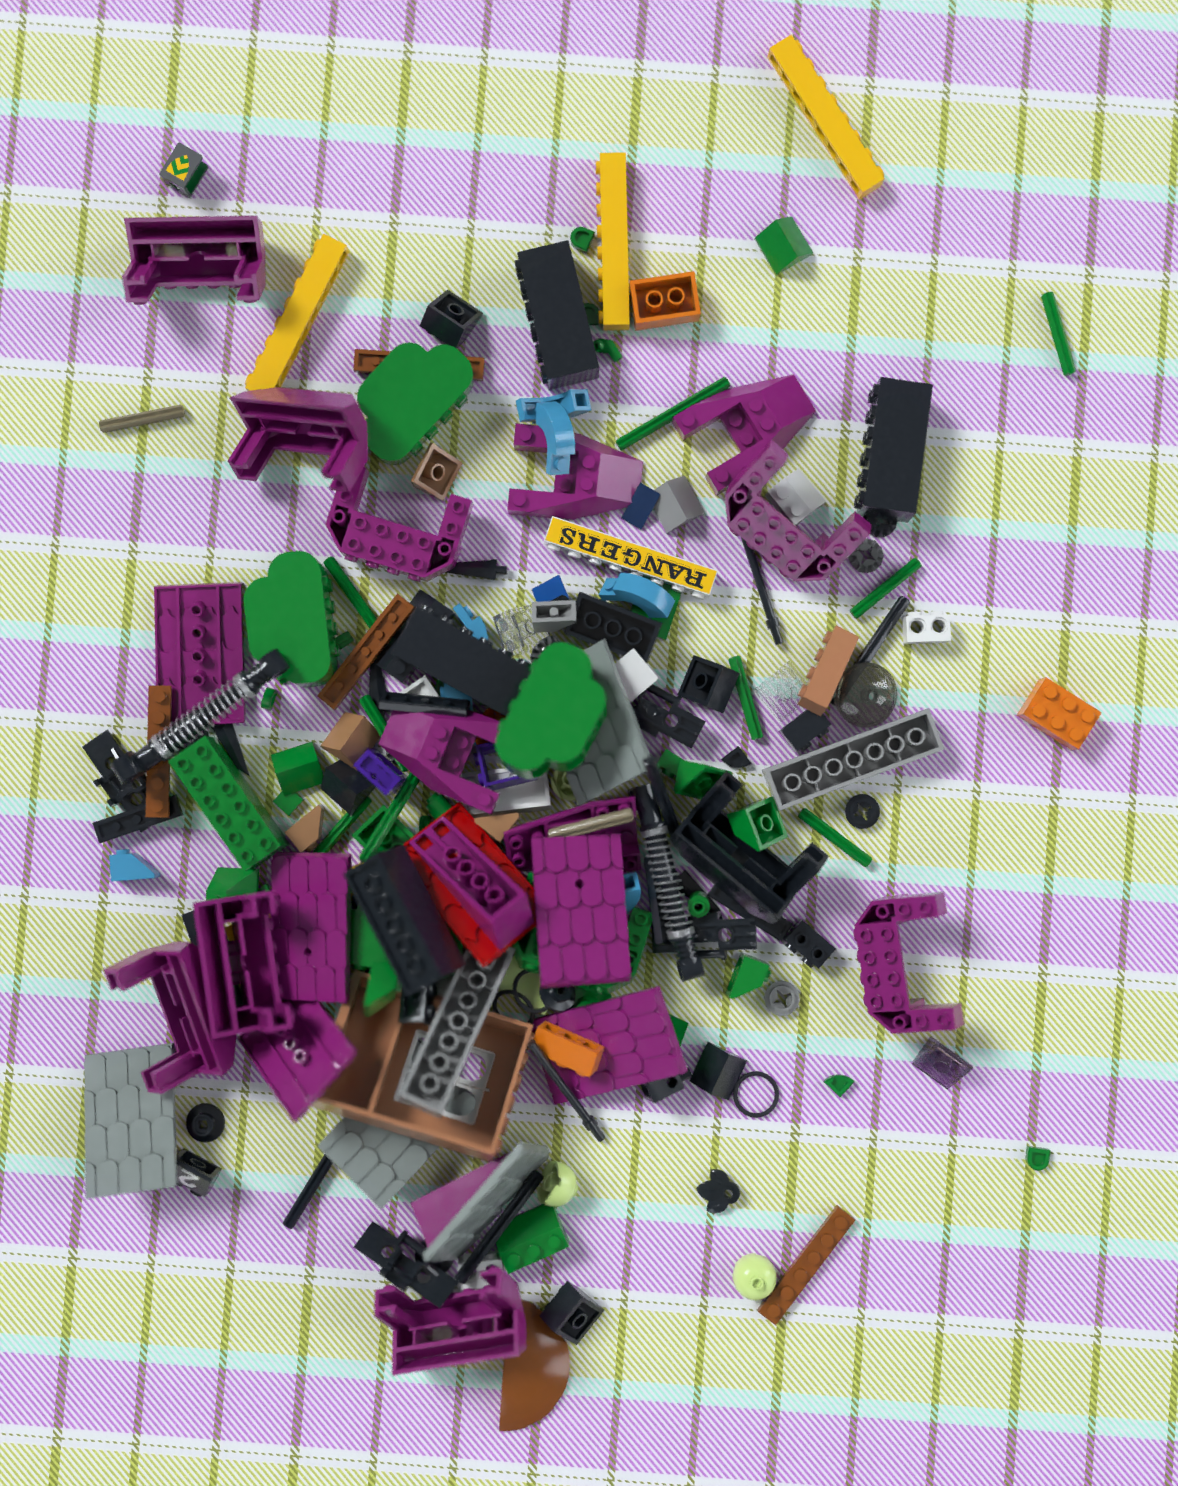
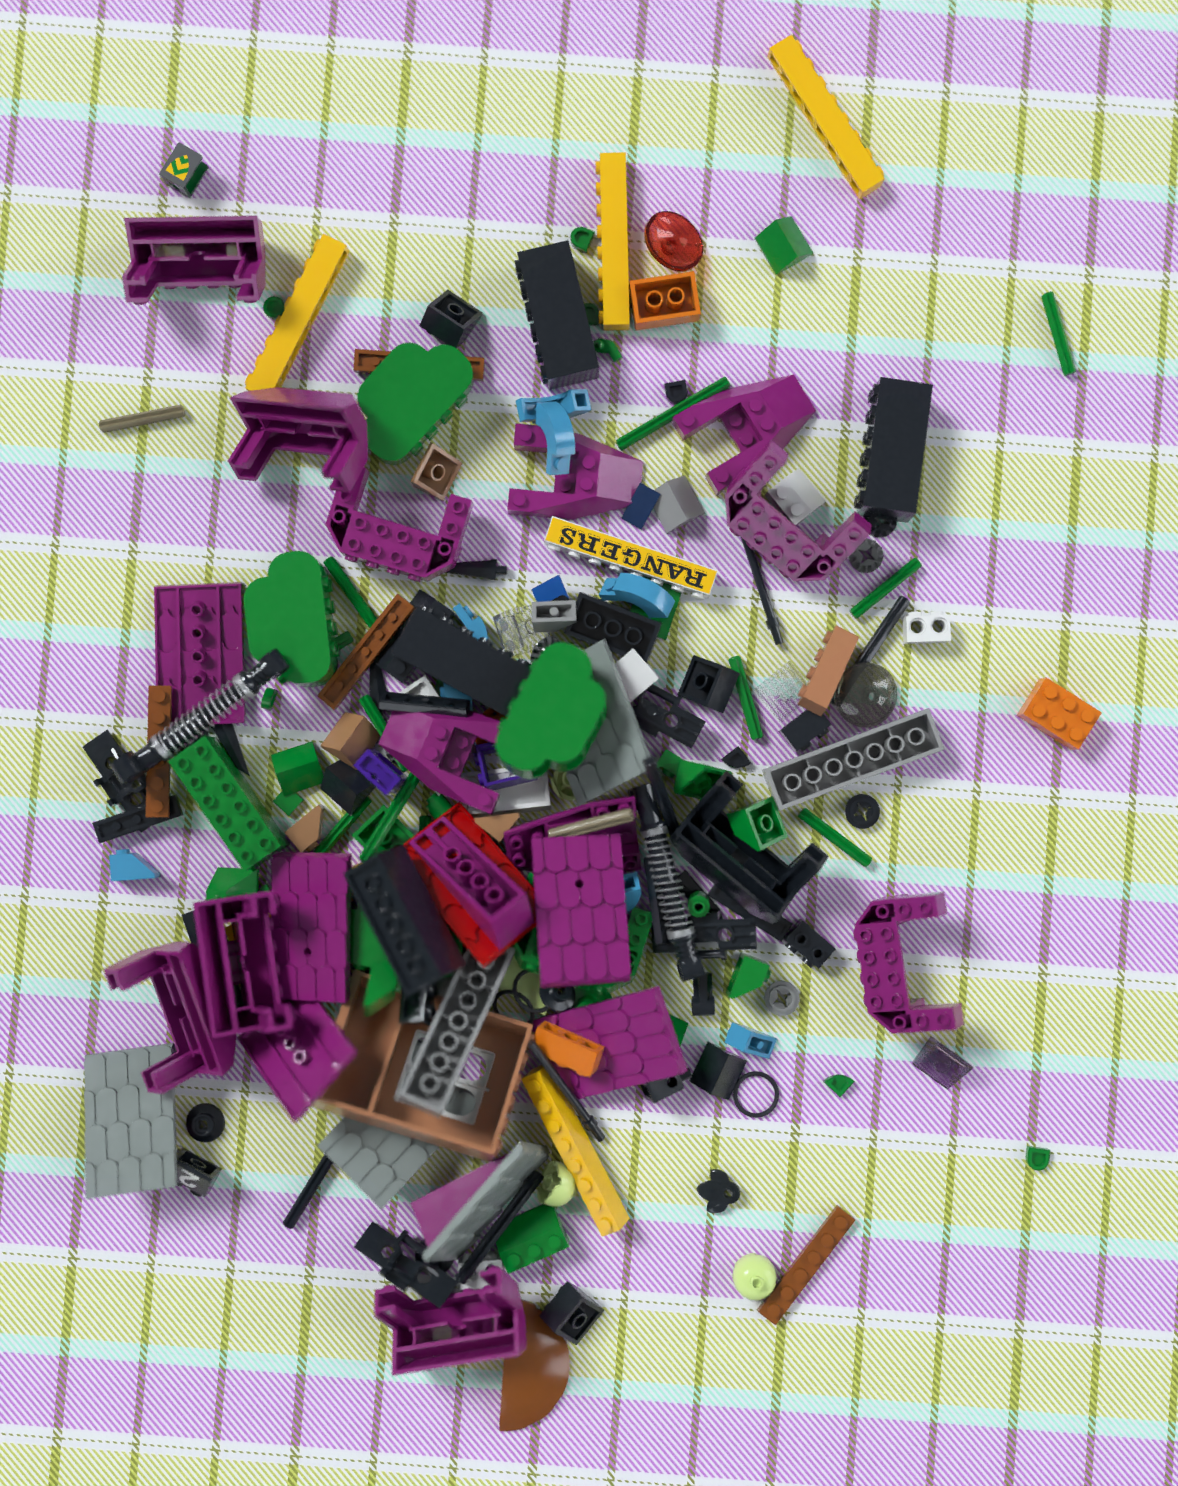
none -> green tile [263,296,285,320]
none -> yellow brick [521,1065,630,1237]
none -> clear red dish [644,211,703,272]
none -> black tile [664,380,687,405]
none -> black piece [691,972,715,1016]
none -> dark azure slope [724,1022,777,1059]

